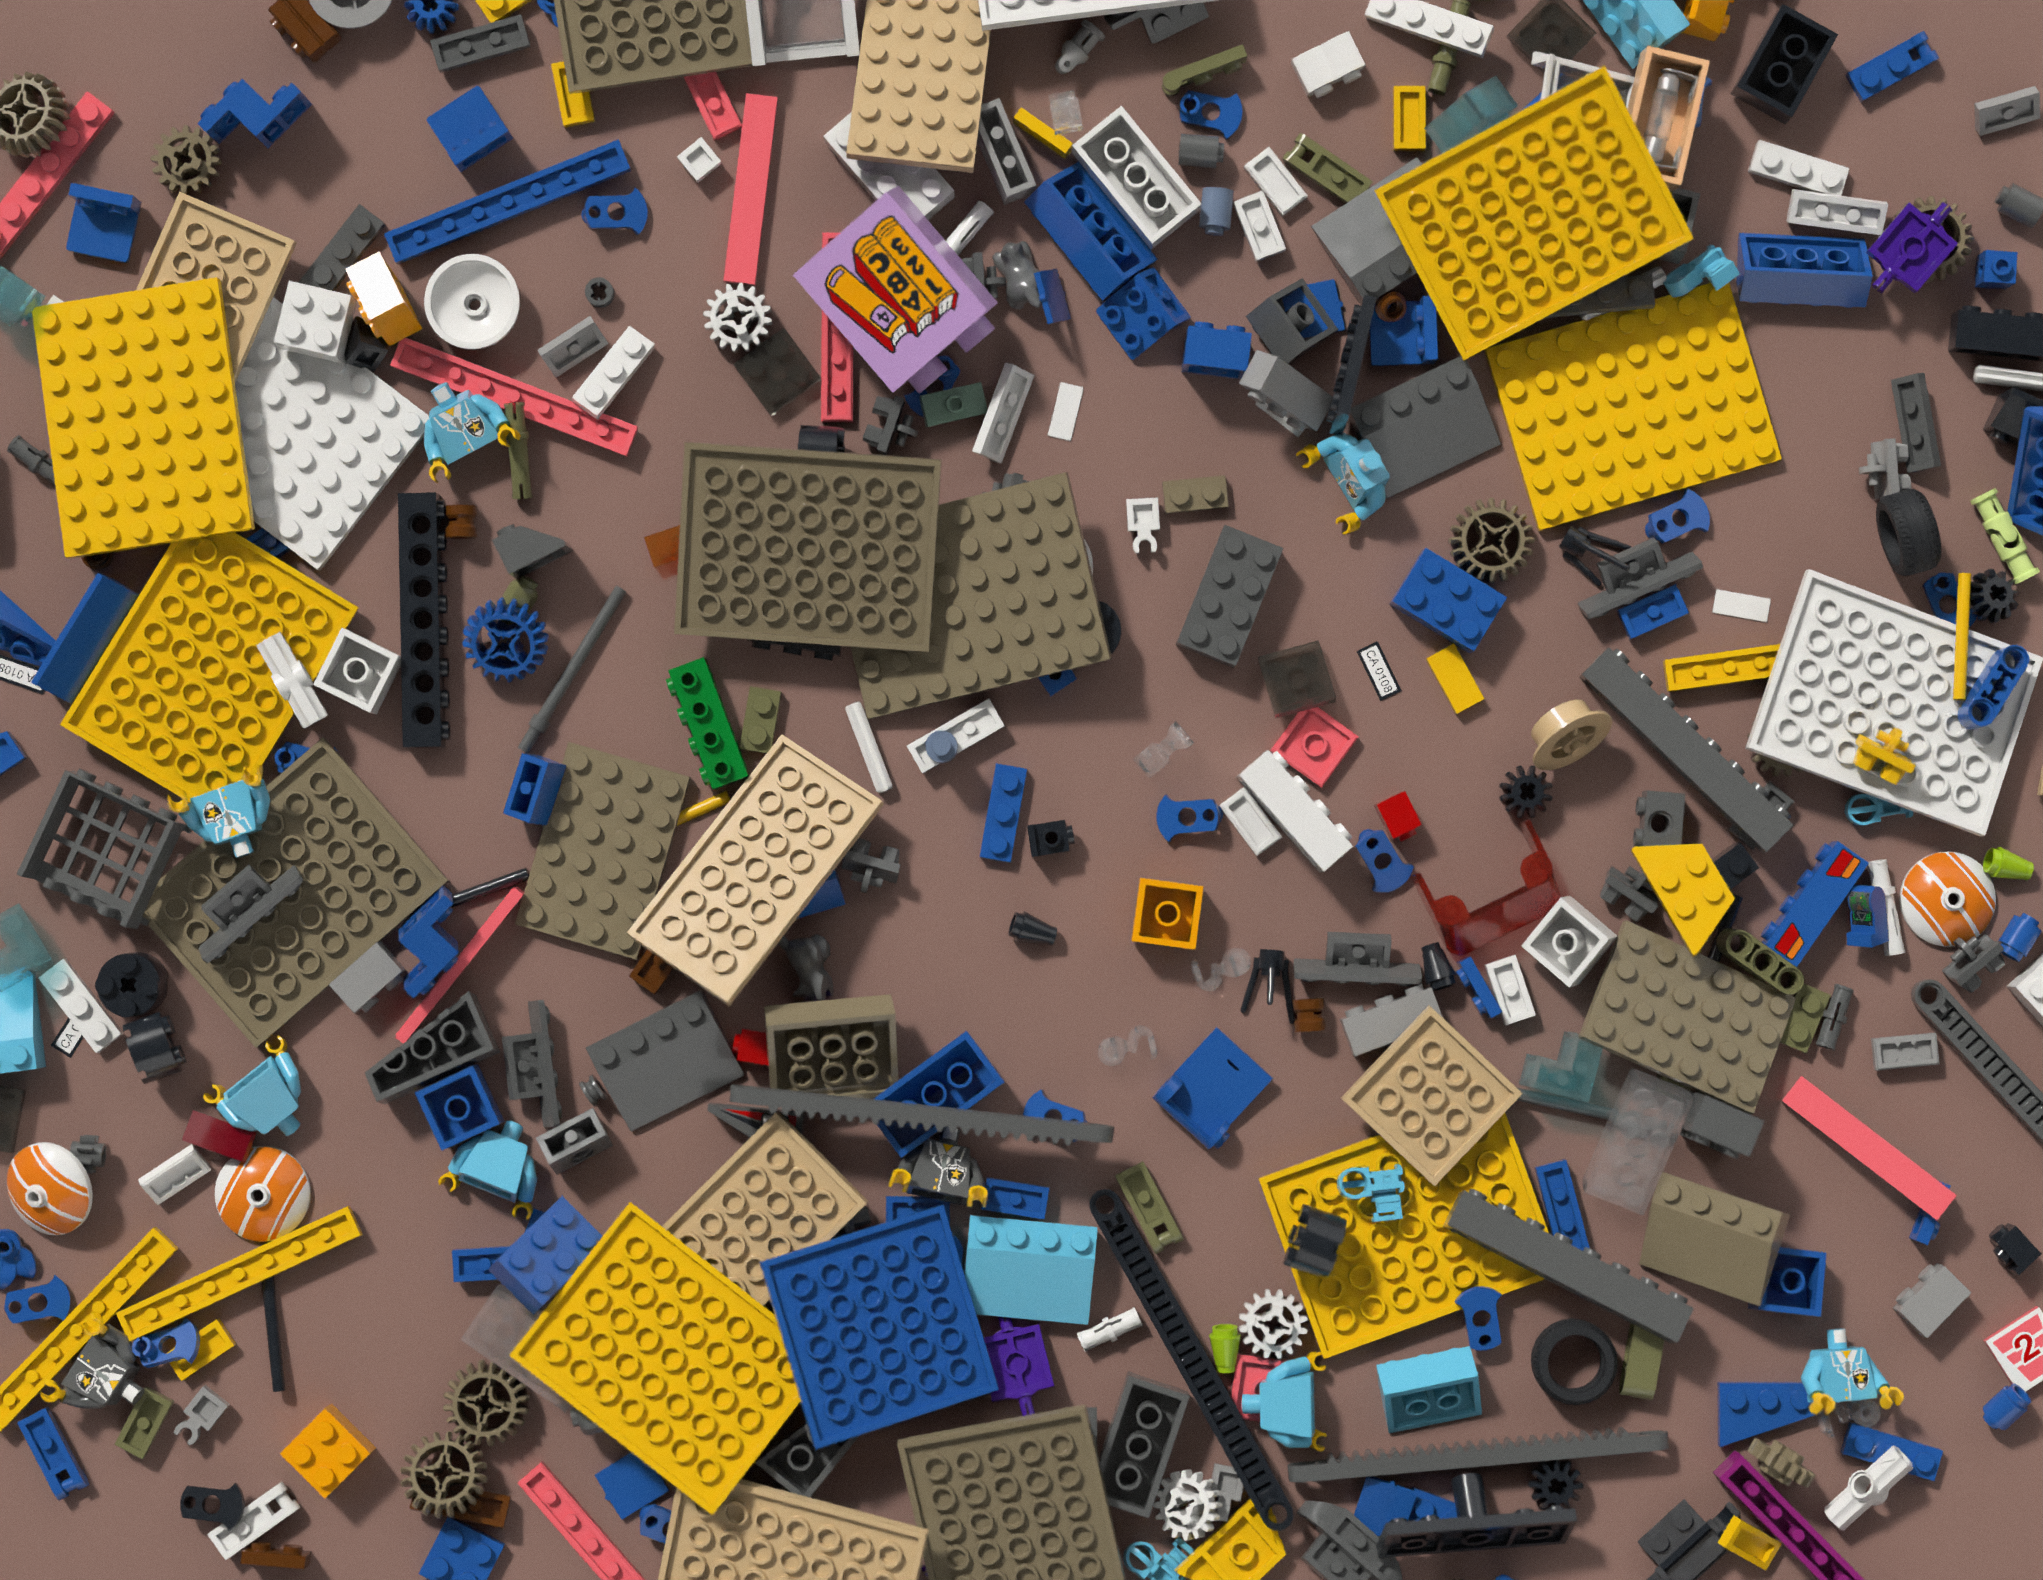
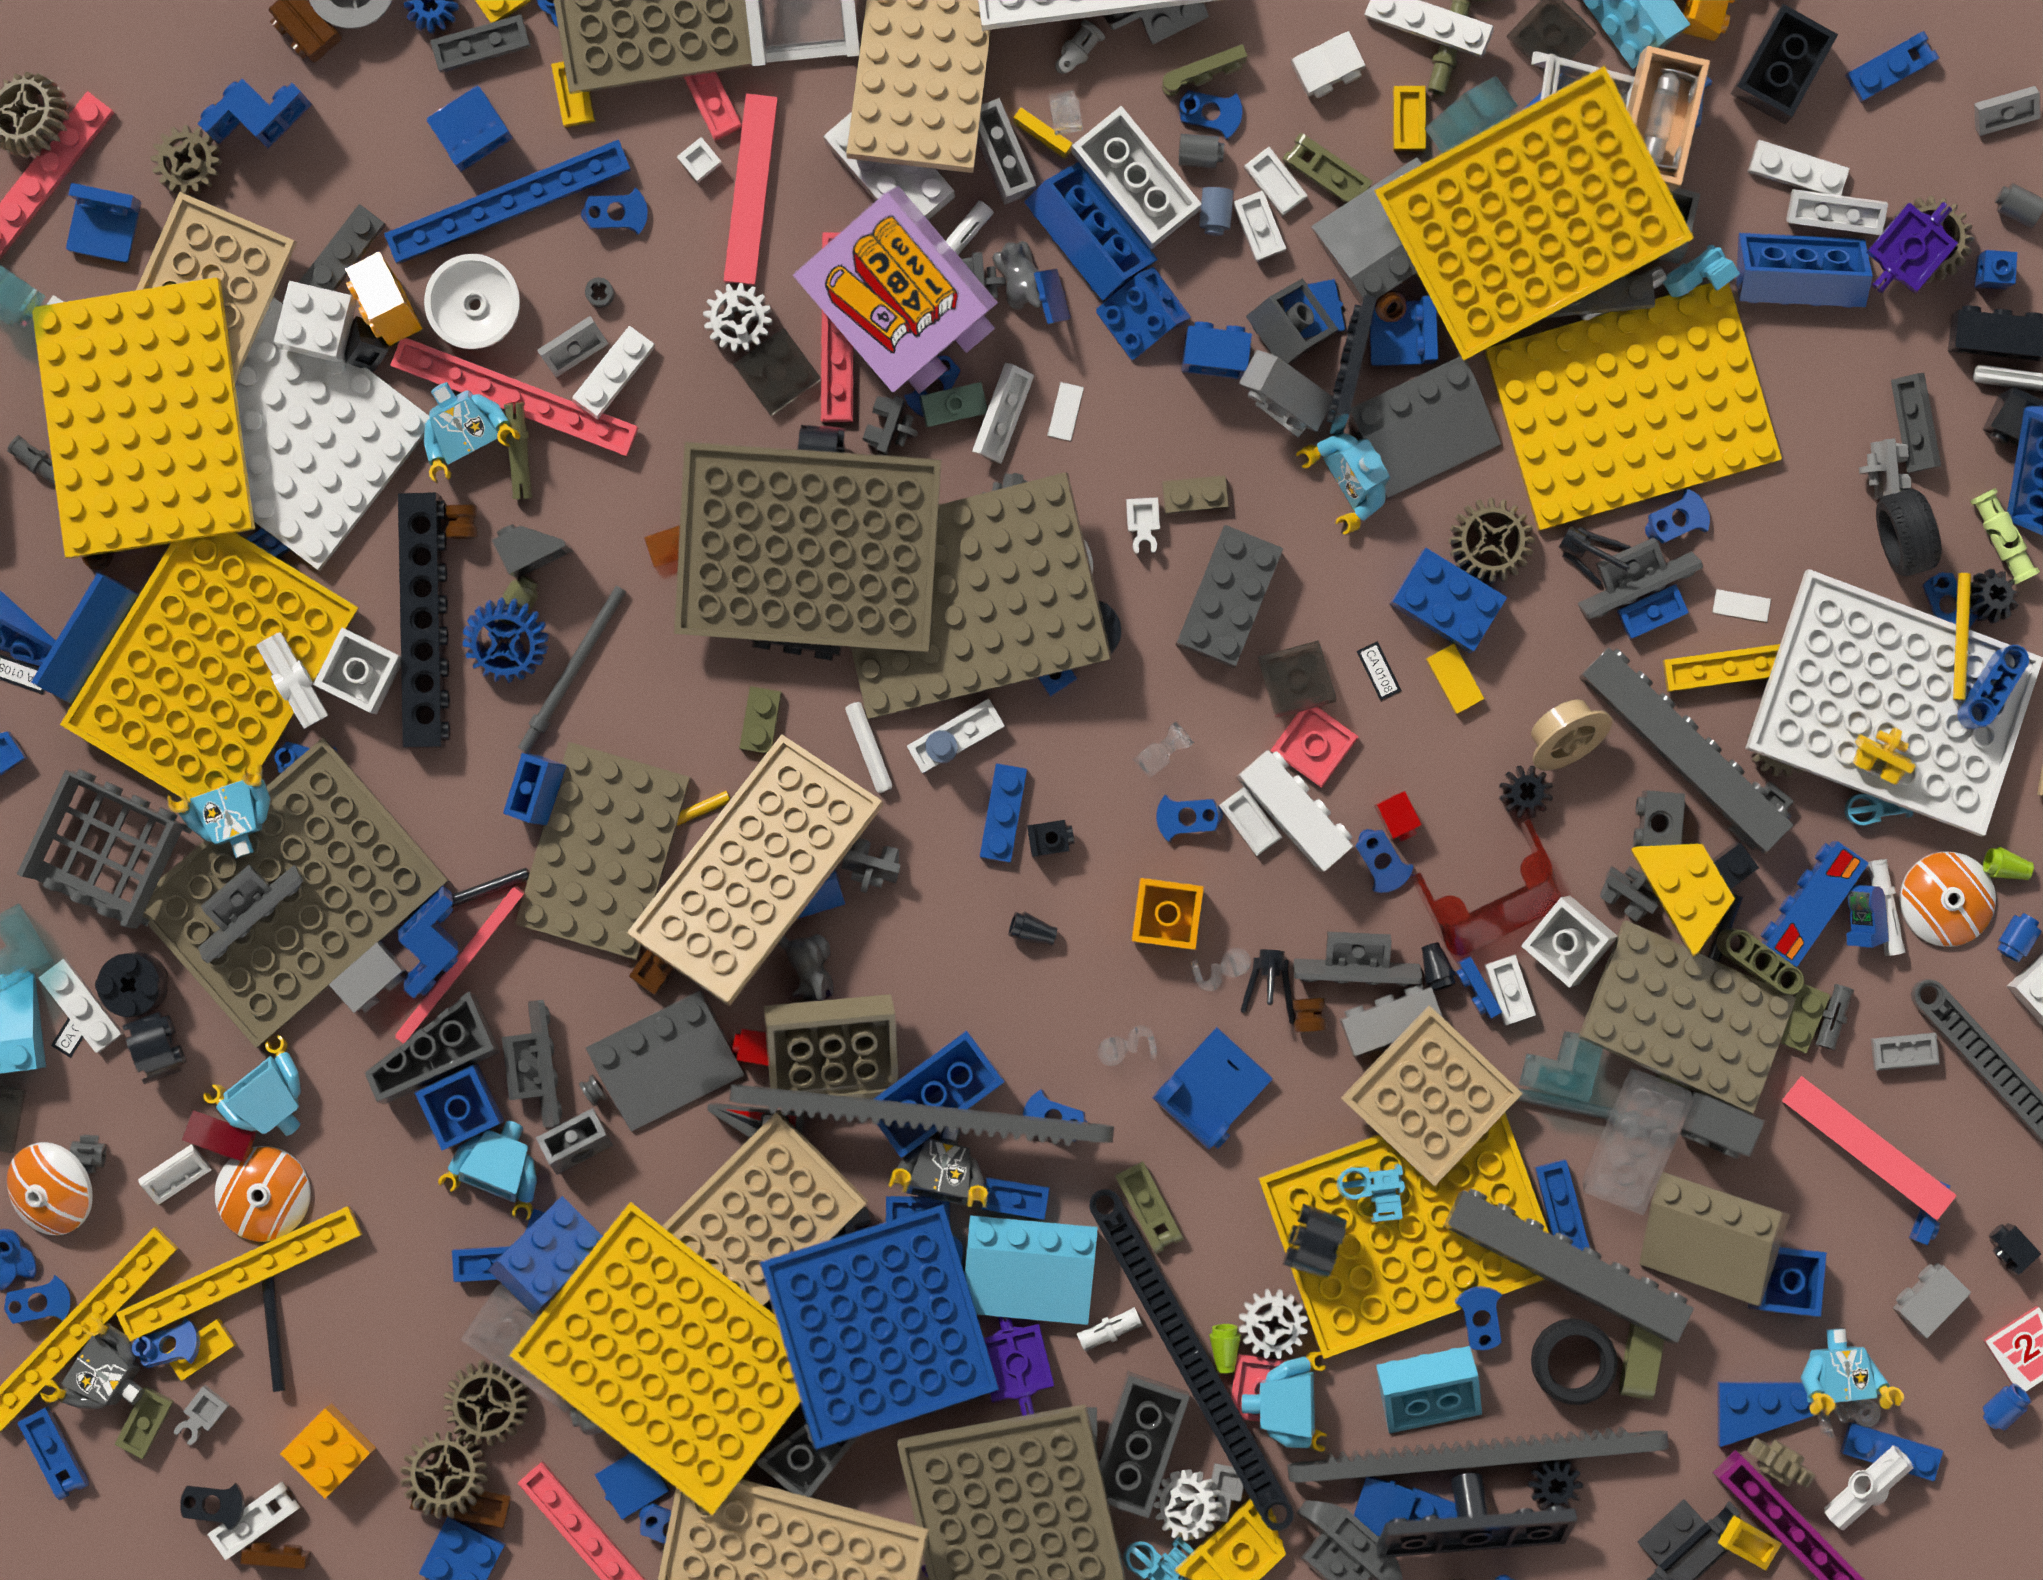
green brick [666,657,750,790] -> none
dark grey hips [1942,934,2005,993] -> none

